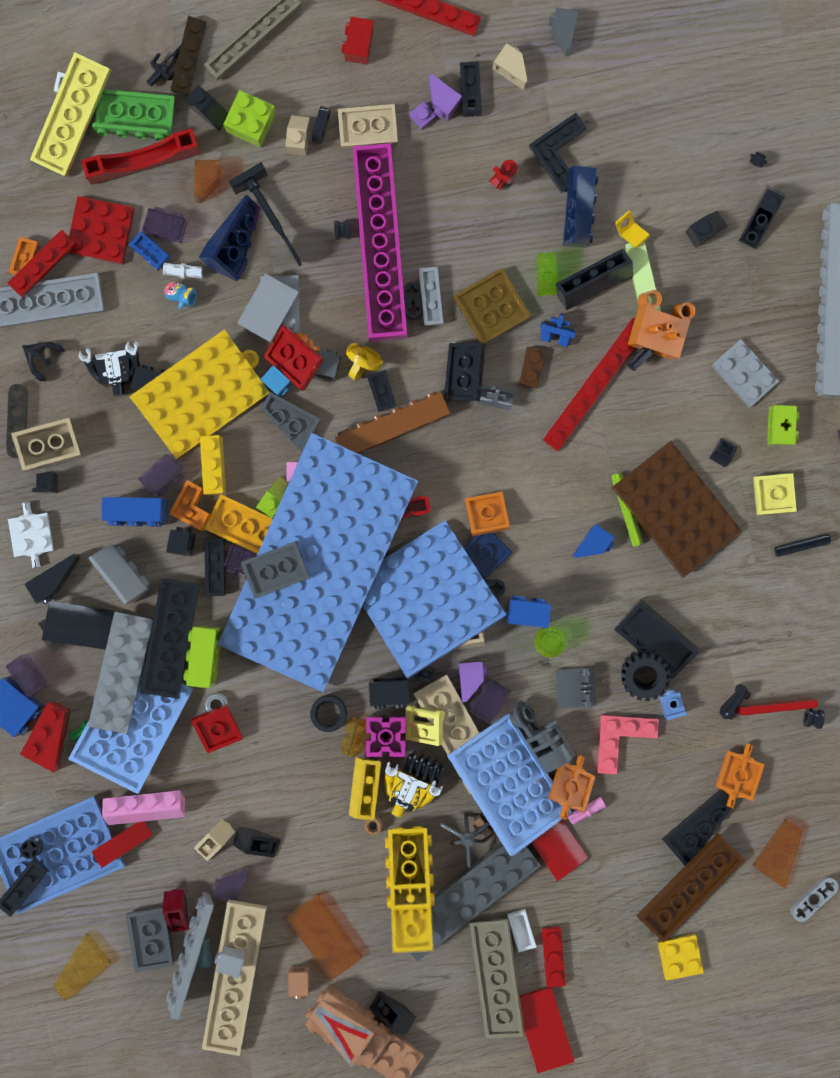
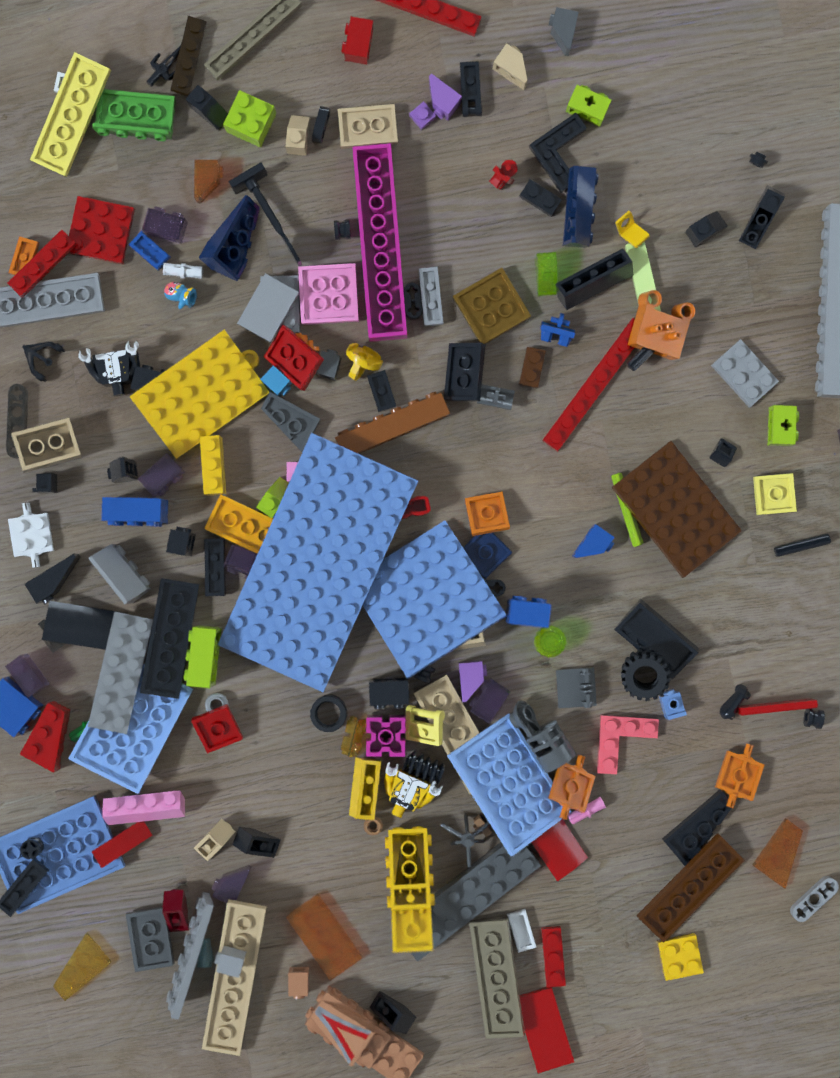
red arch [81,128,201,185] -> none
orange plate [169,480,212,532] -> none
dark grey plate [240,541,310,599] -> none
none -> black slope [107,457,139,483]
none -> bright pink plate [298,263,359,325]
none -> black plate [519,179,562,217]
none -> lime brick [565,85,611,127]

